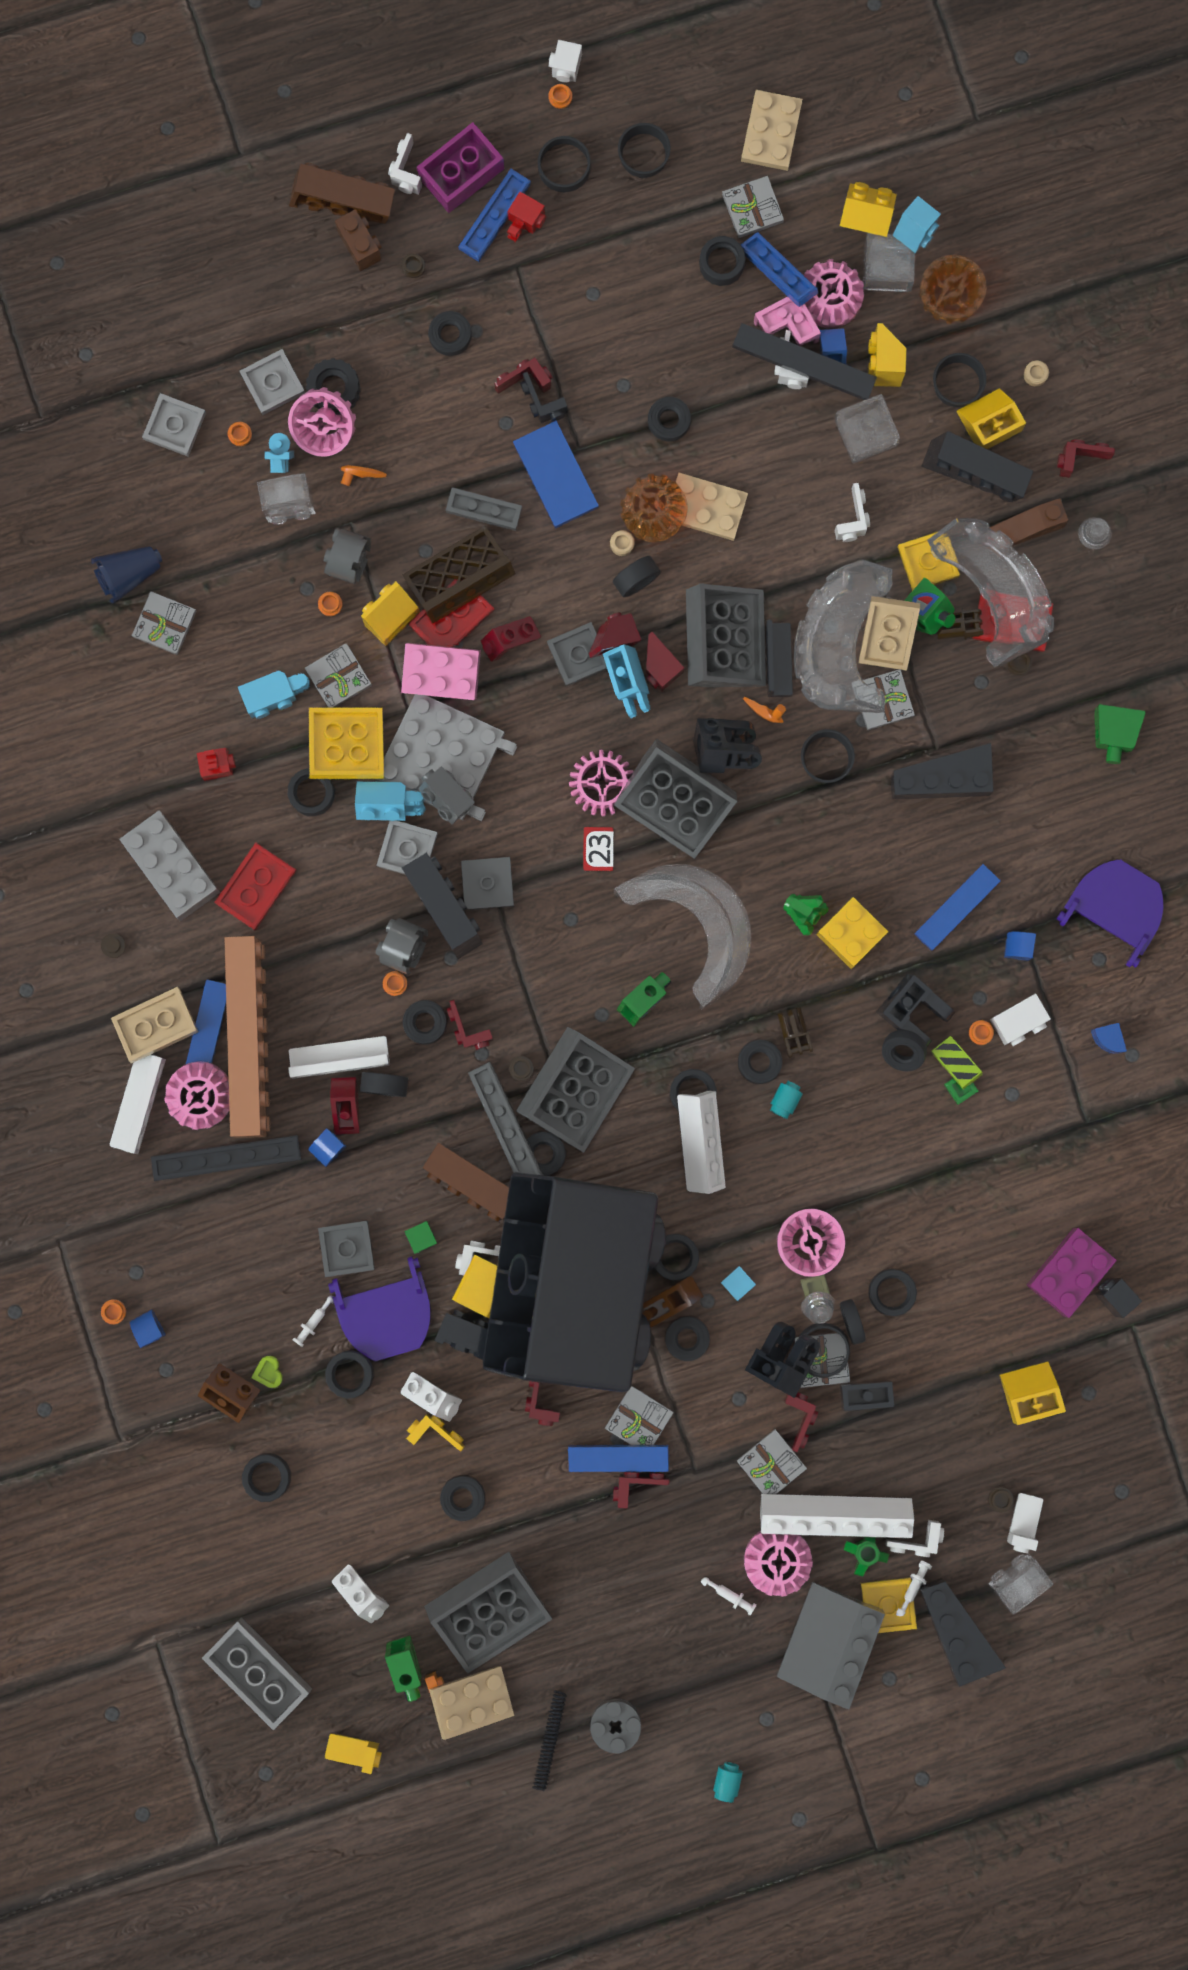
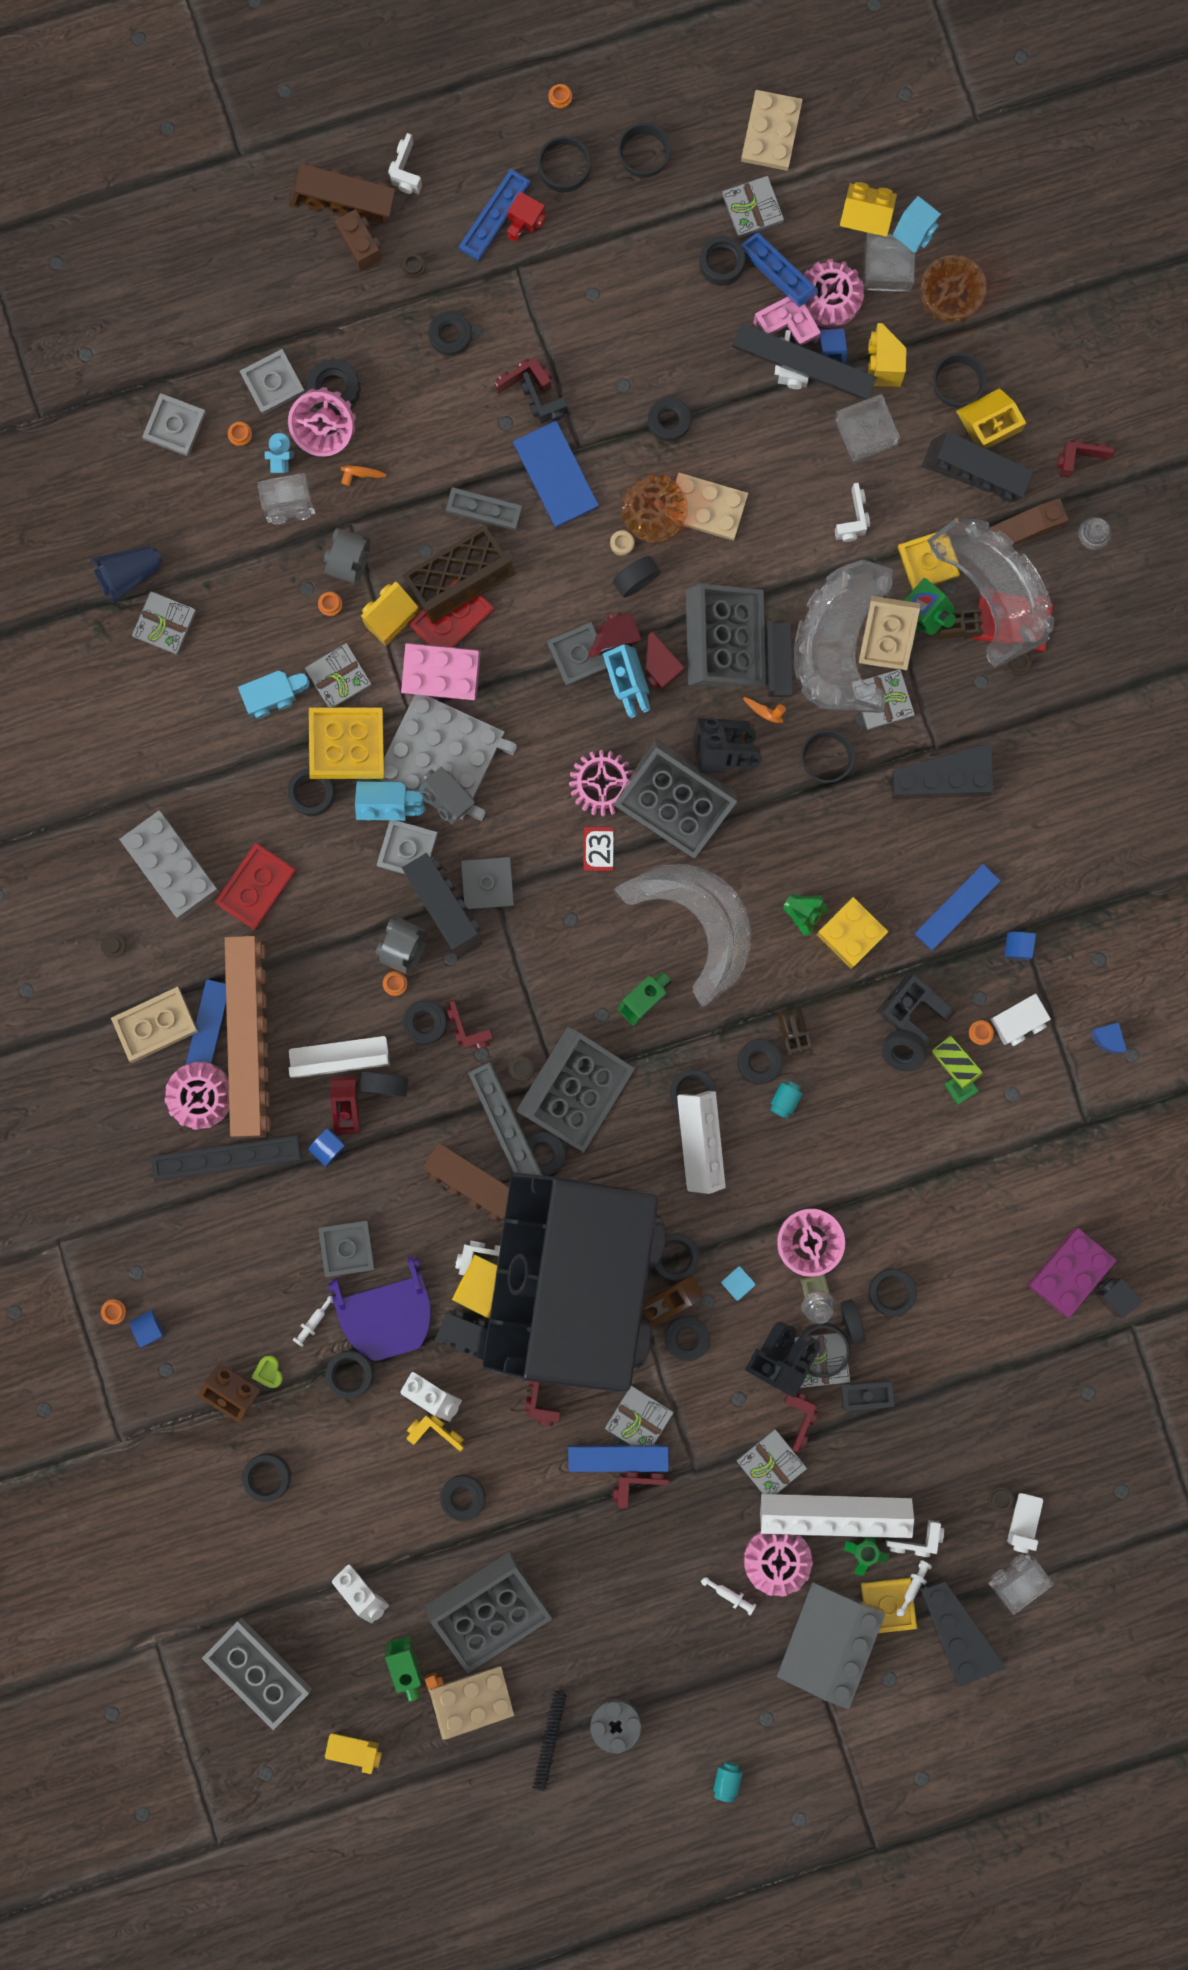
white panel [110,1055,166,1154] -> none
red brick [197,748,236,781] -> none
green tile [404,1221,437,1254] -> none
magenta brick [417,122,504,213] -> none
dark red bracket [480,616,541,662] -> none
white brick [549,40,582,82] -> none
yellow slope [1000,1361,1066,1425] -> none
tan tile [1024,361,1049,387] -> none
dark purple piece [1057,859,1163,968] -> none
green torso [1094,704,1145,764] -> none

